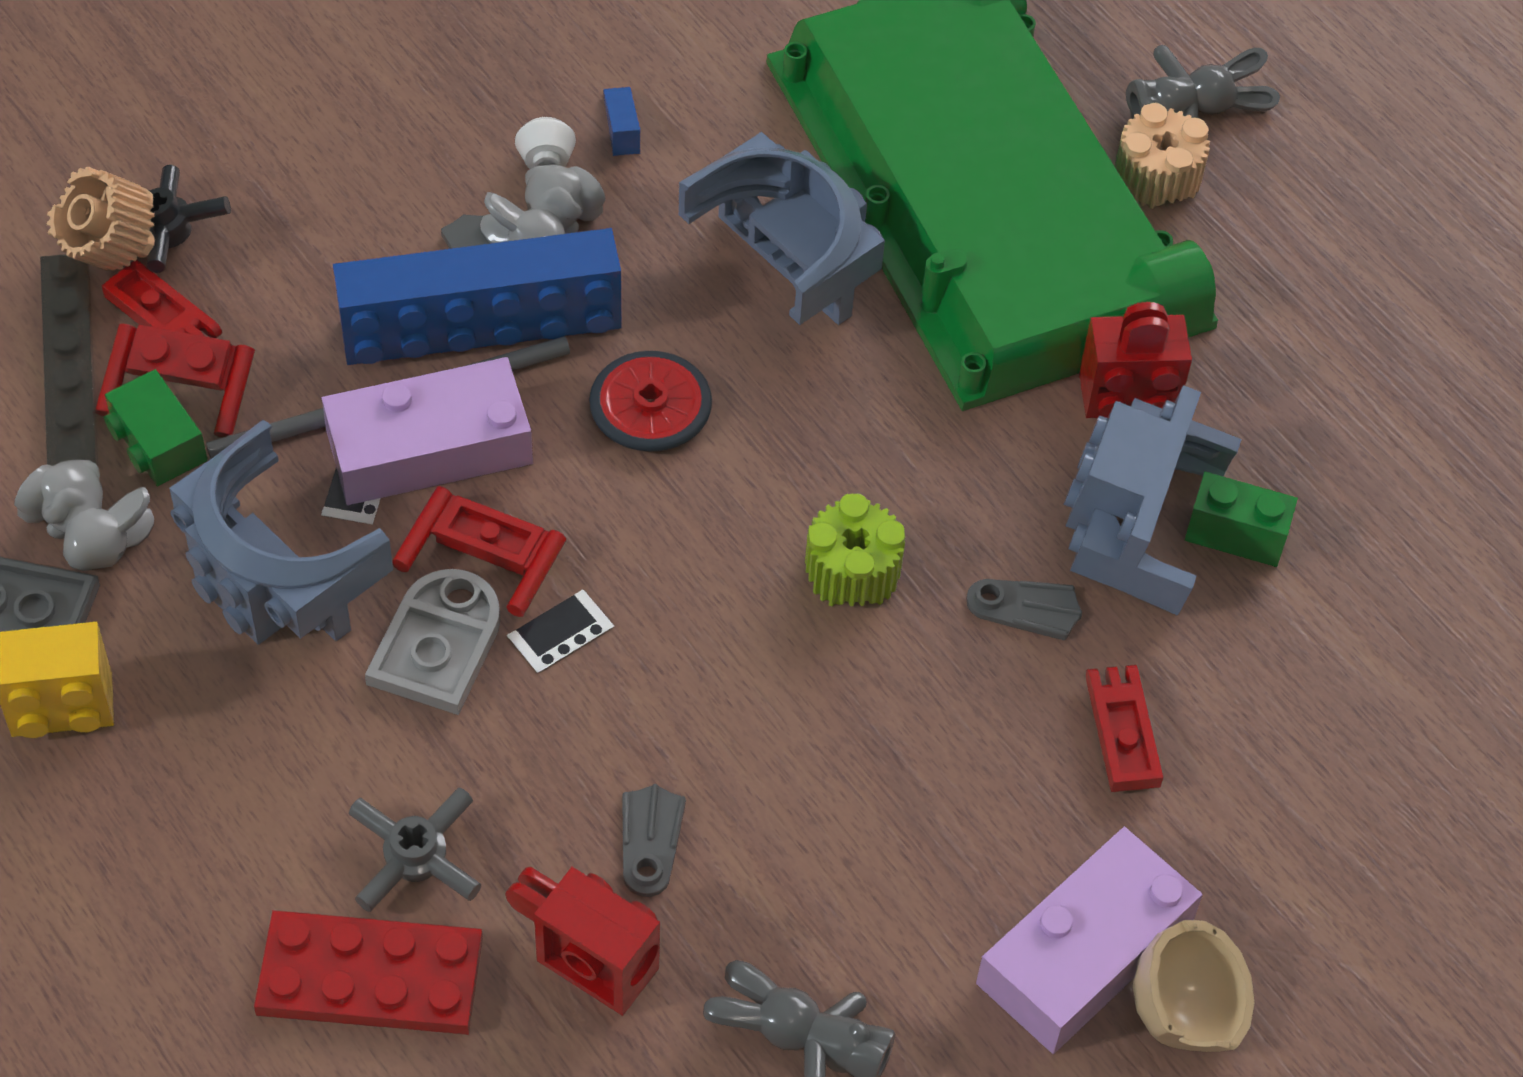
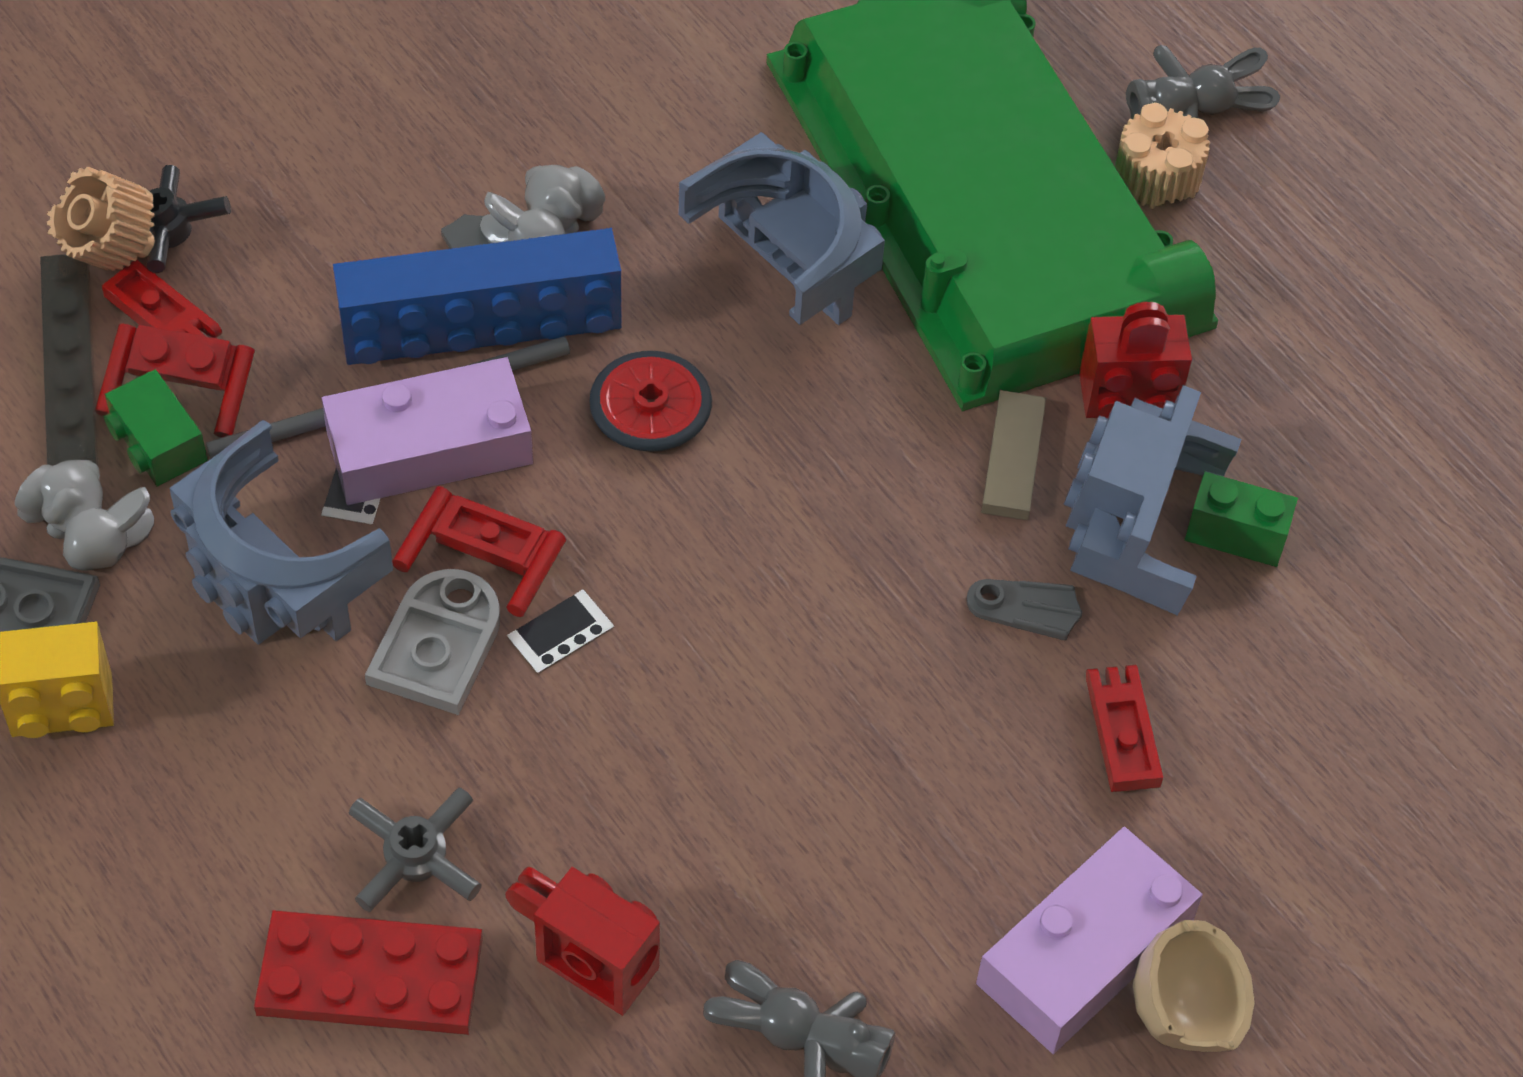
white cone [515,117,576,169] -> none
blue piece [603,87,640,156] -> none
dark grey piece [622,784,686,897] -> none
lime brick [805,494,905,607] -> none
none -> dark tan tile [981,390,1046,520]

